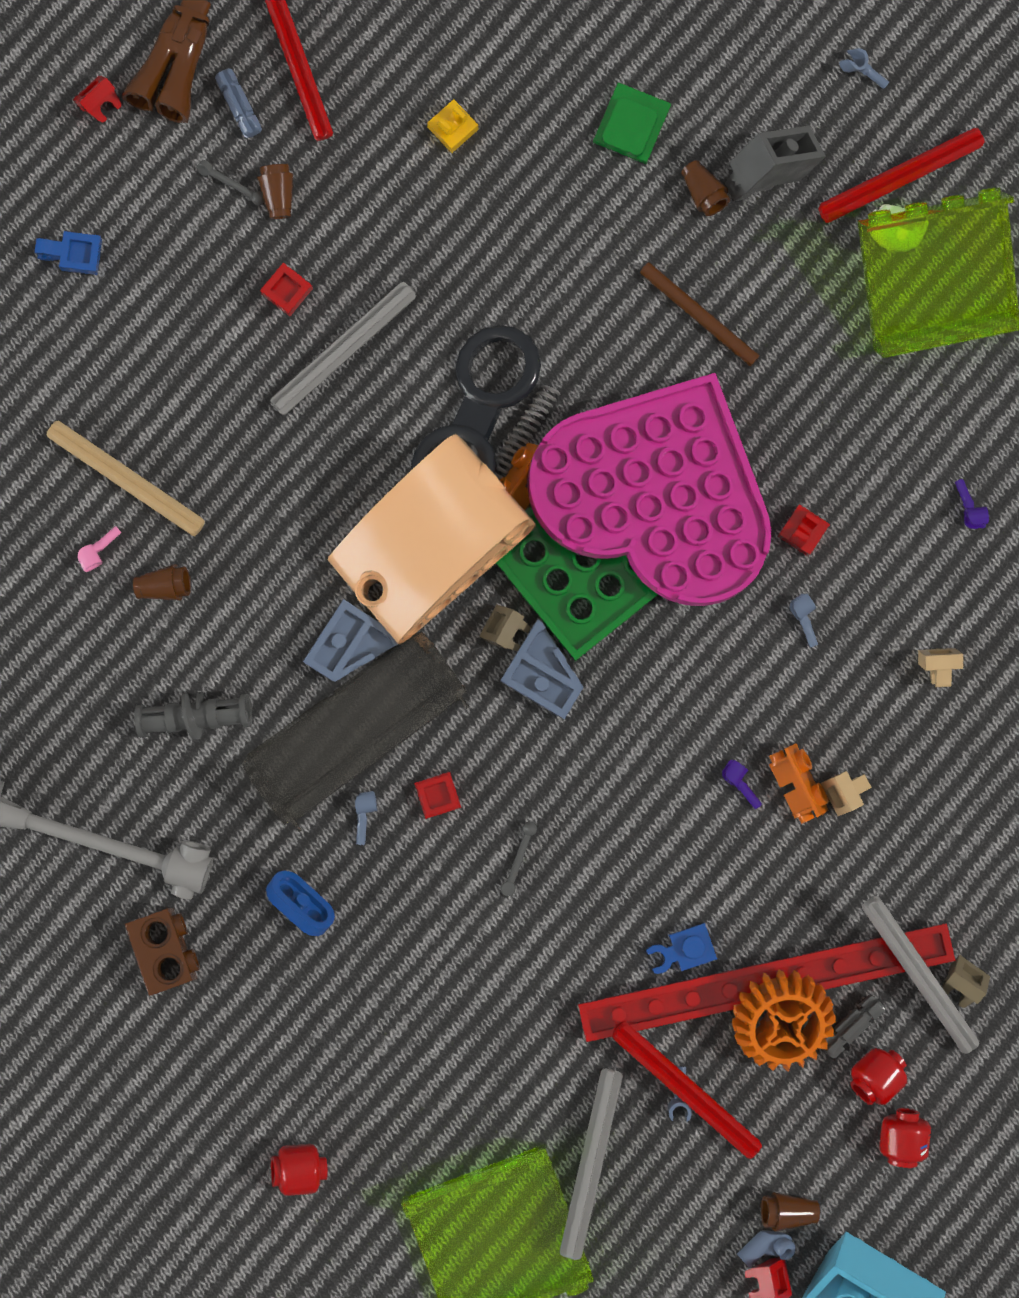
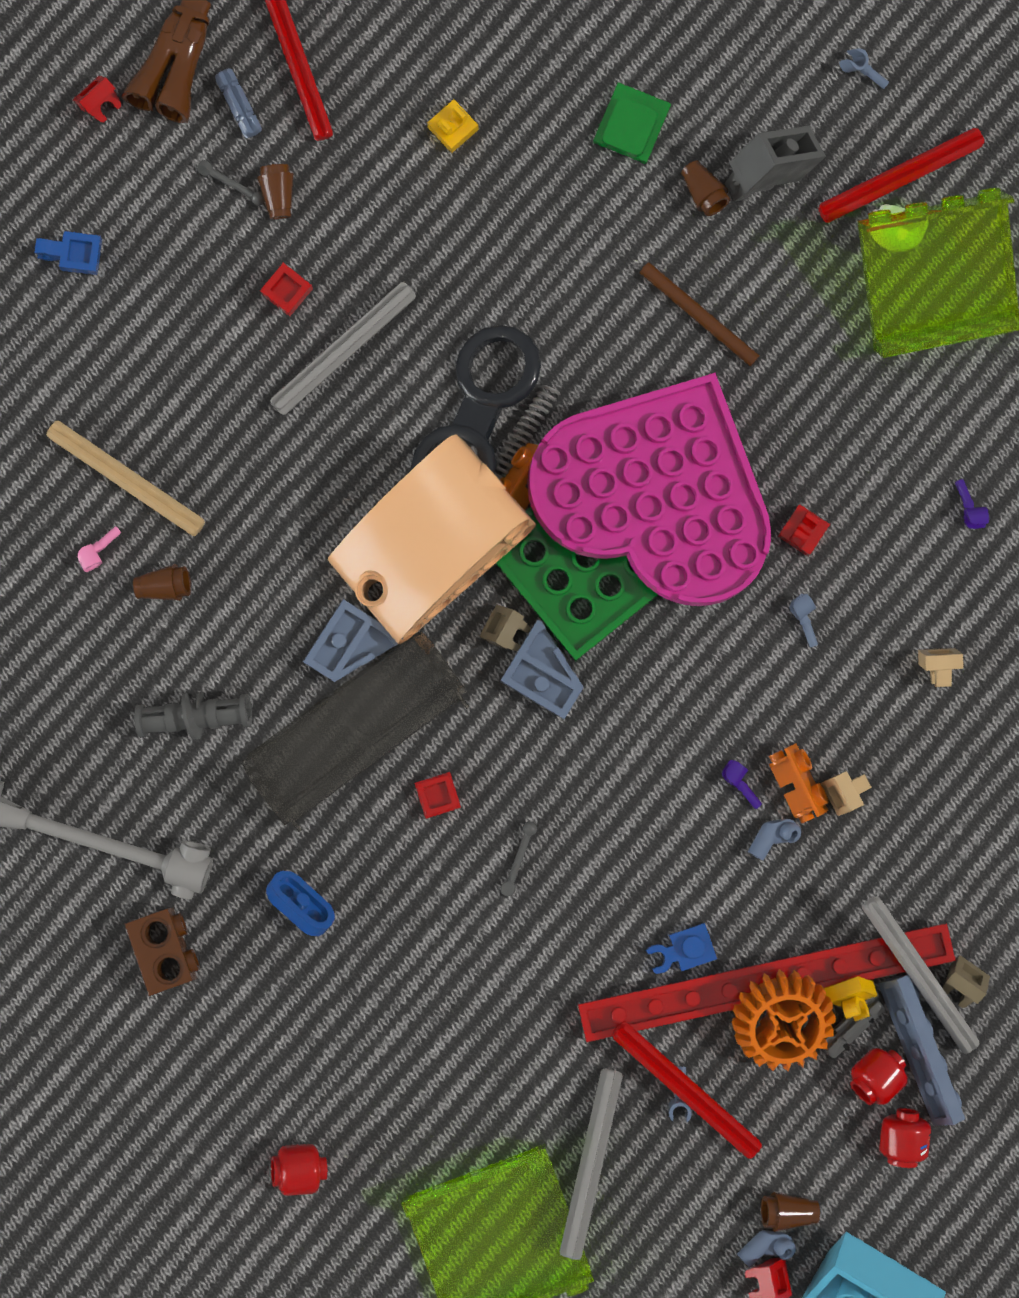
sand blue hand [355,791,377,845] -> none
none -> sand blue arm [747,818,801,861]
none -> yellow tile [824,976,877,1021]
none -> sand blue plate [878,975,965,1126]

